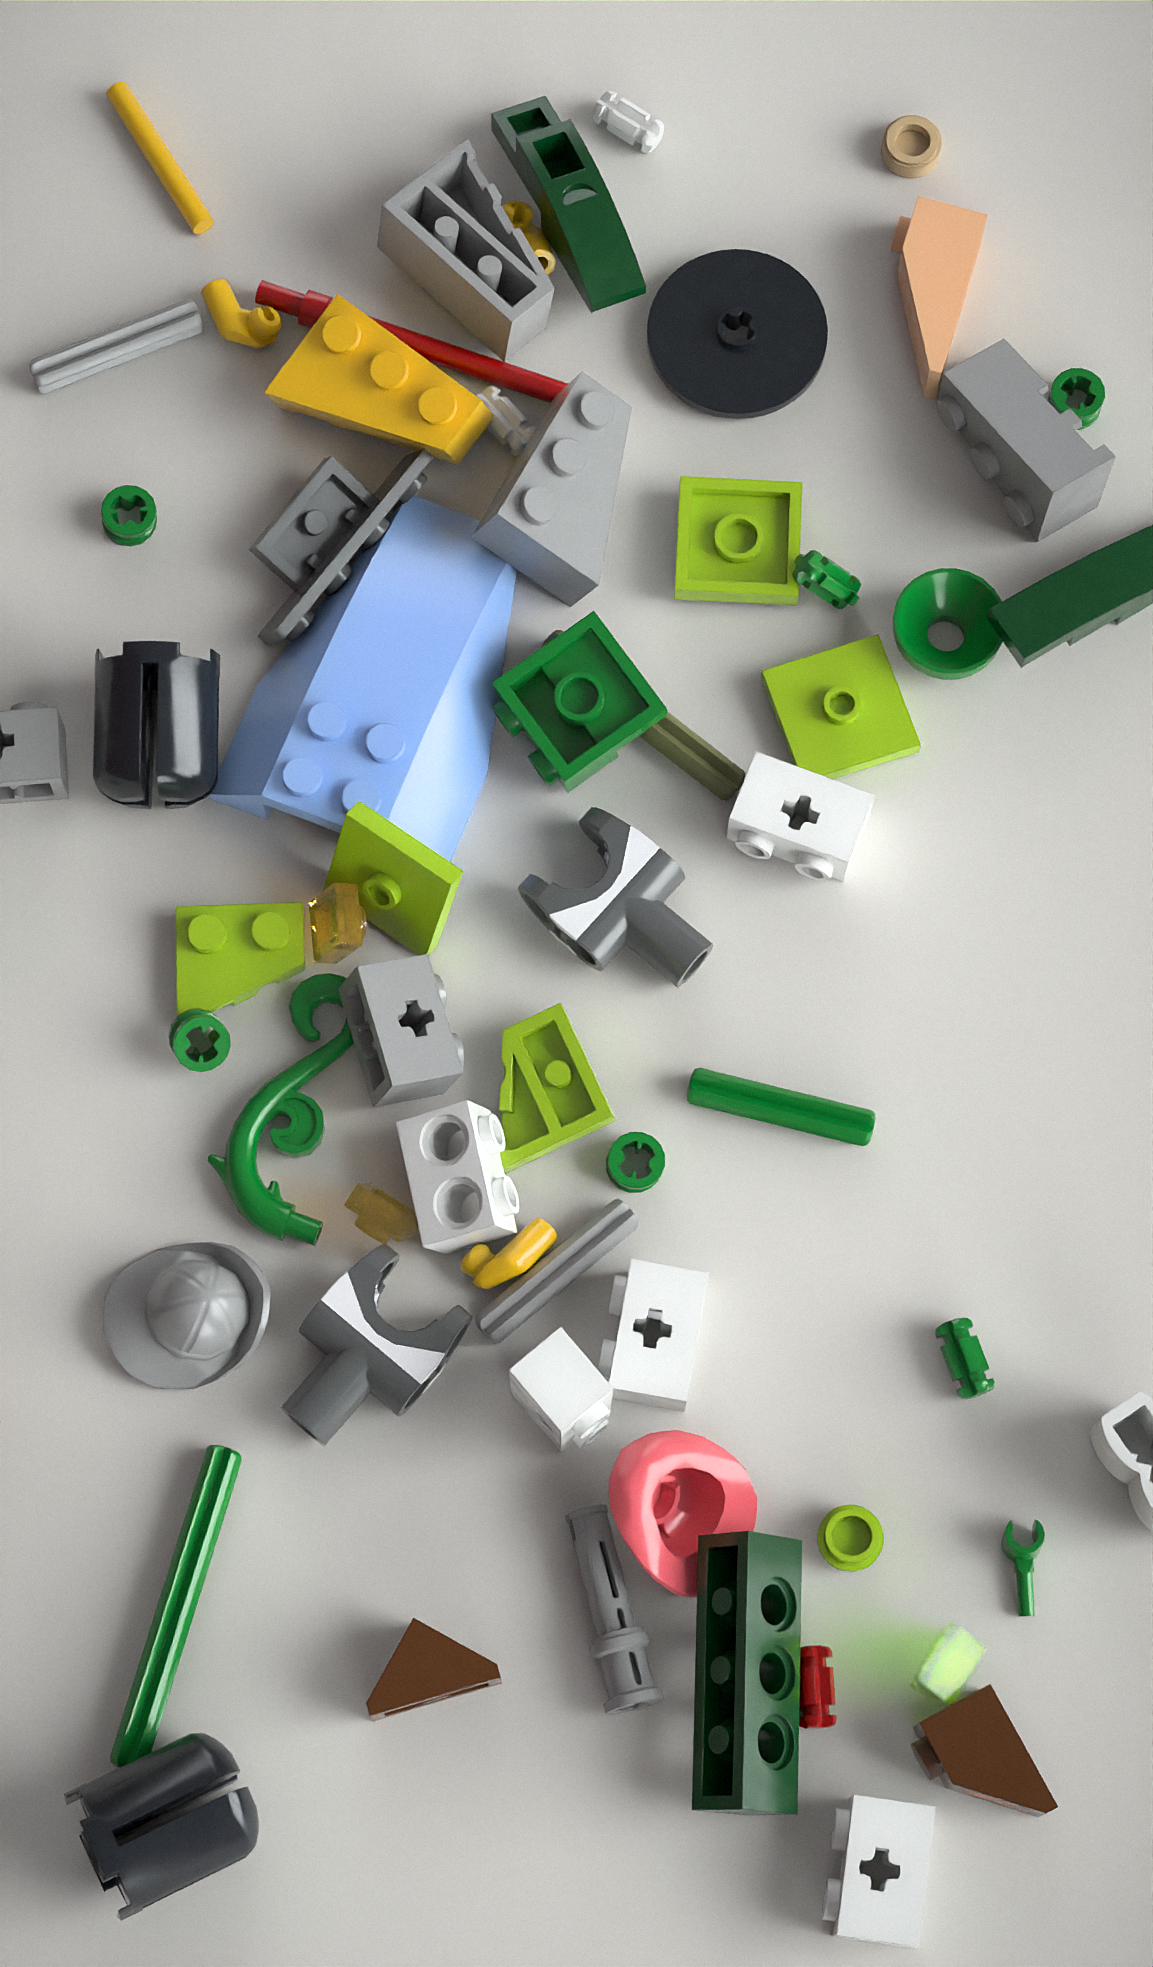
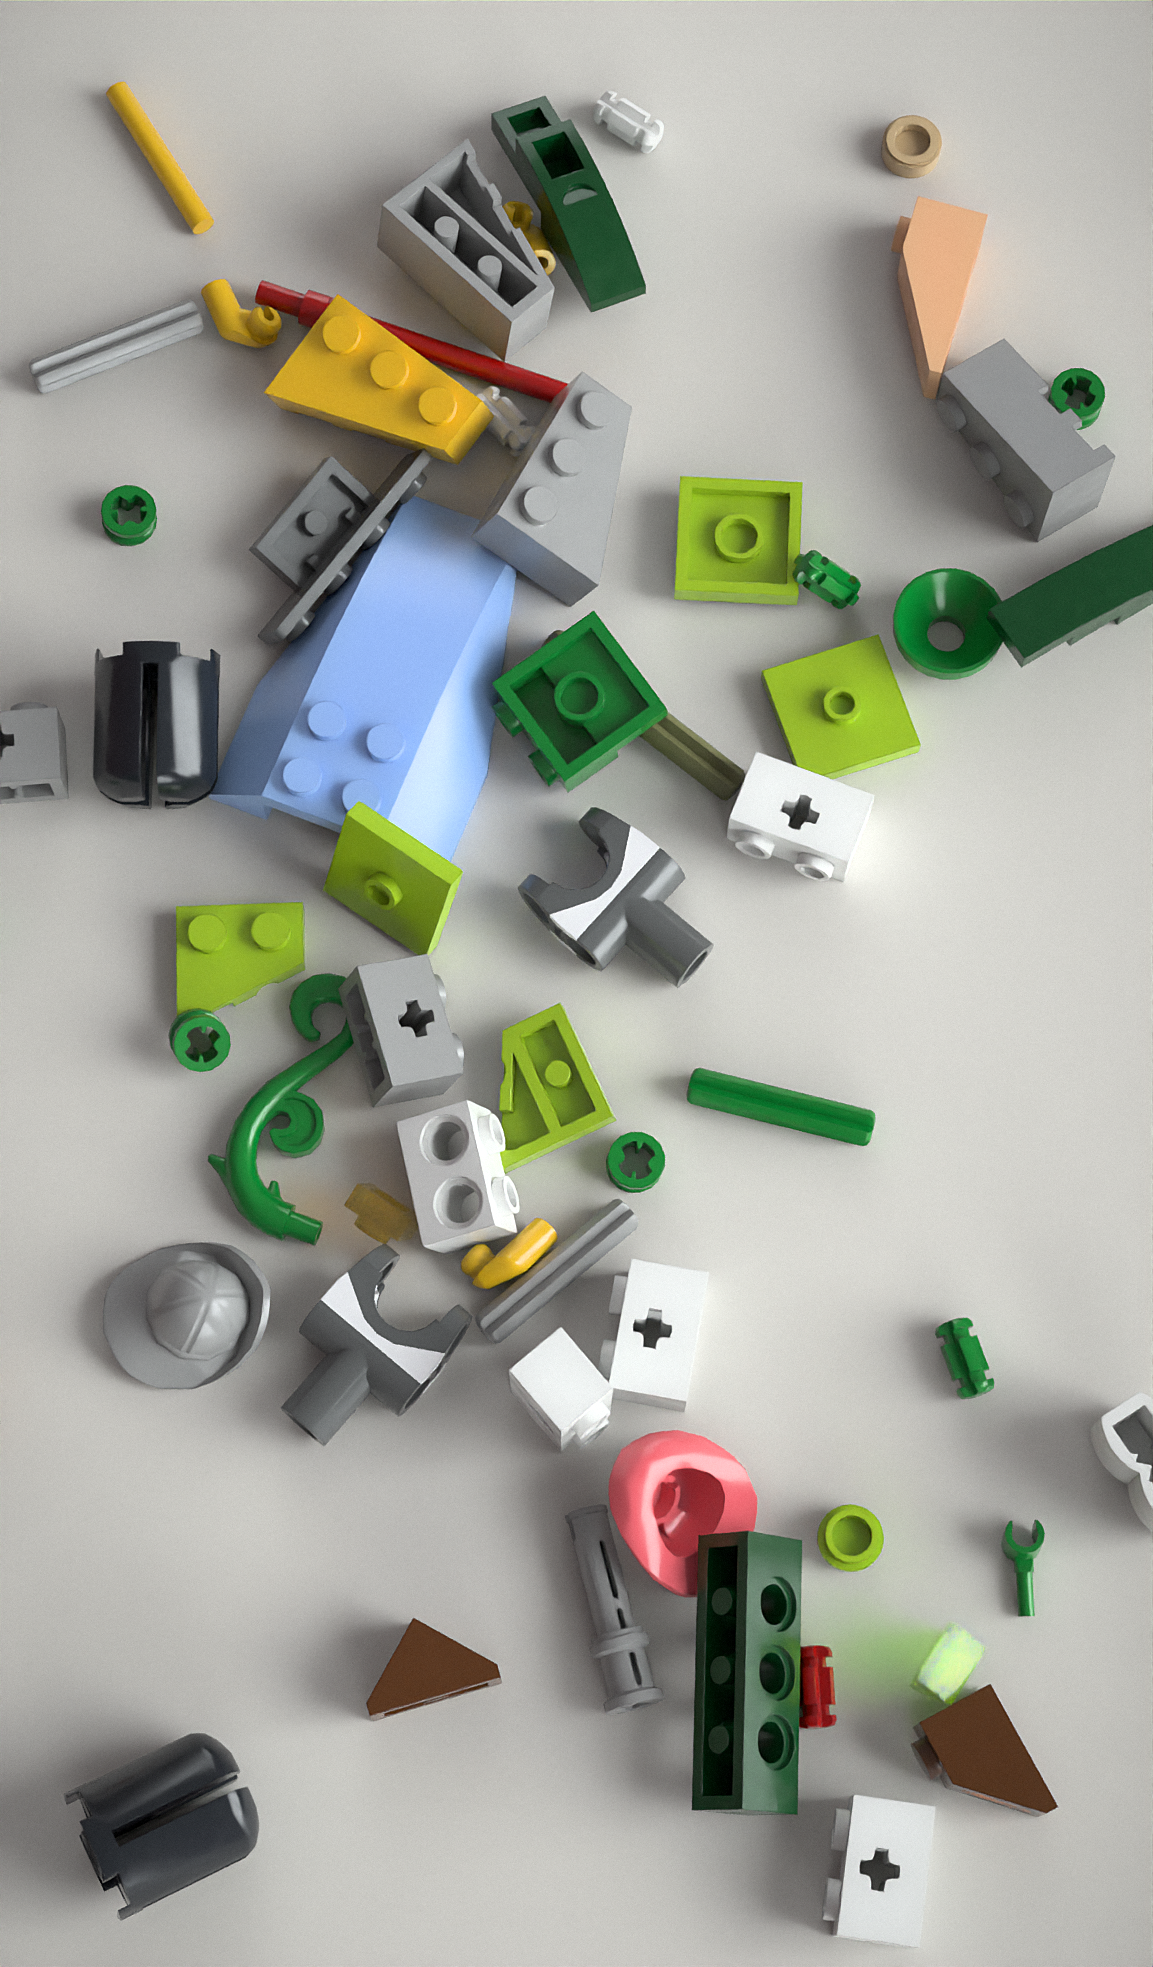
green axle [110,1445,242,1768] -> none
clear yellow plate [309,883,367,964] -> none
black piece [647,249,828,419] -> none

